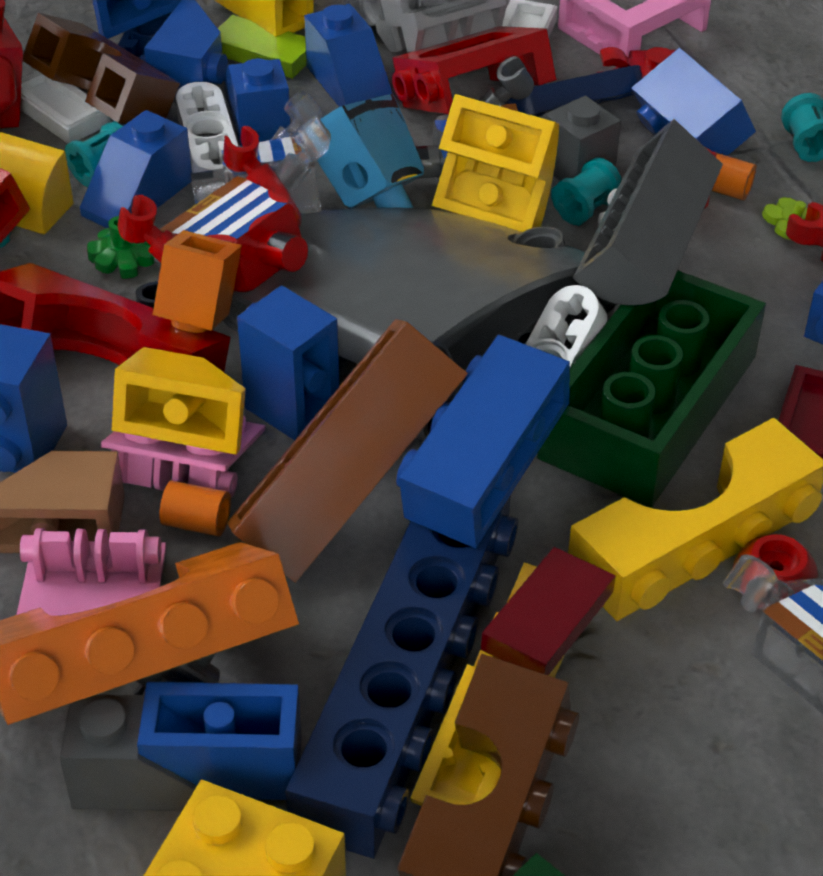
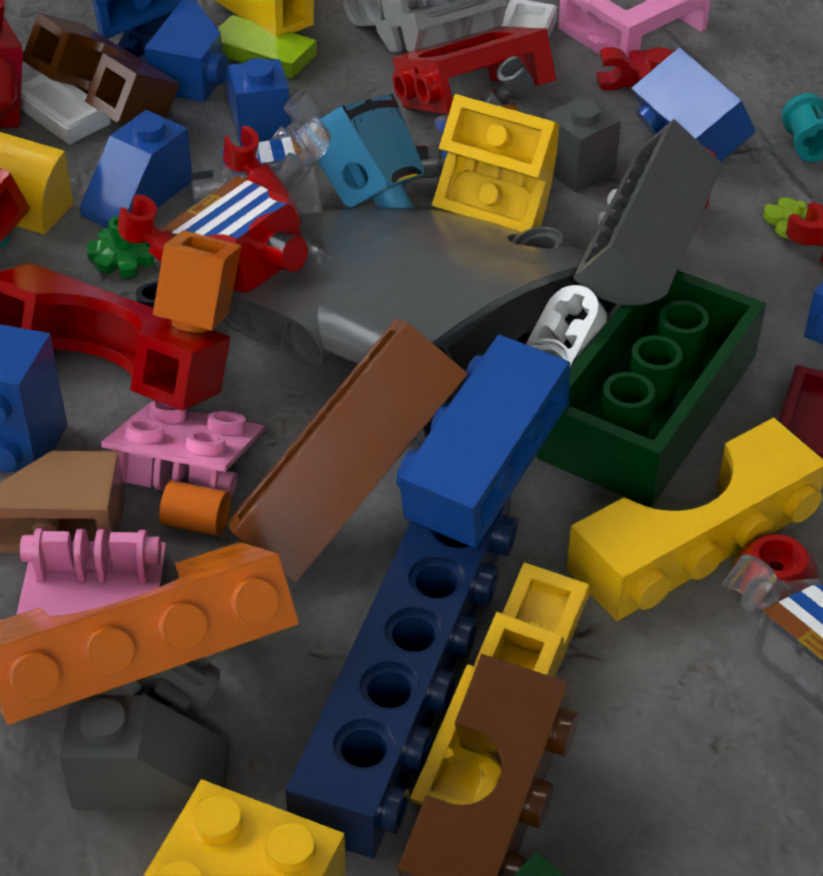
teal bush [64,121,123,187] -> none
yellow slope [111,347,246,455] -> none
blue slope [137,682,302,800] -> none
white beam [176,82,242,191] -> none
blue brick [237,285,339,440] -> none
blue slope [304,3,393,107] -> none
dark red tile [480,547,616,675] -> none
dark blue beam [507,65,643,117] -> none
teal bush [551,157,622,226] -> none
orange hinge [712,152,757,201] -> none

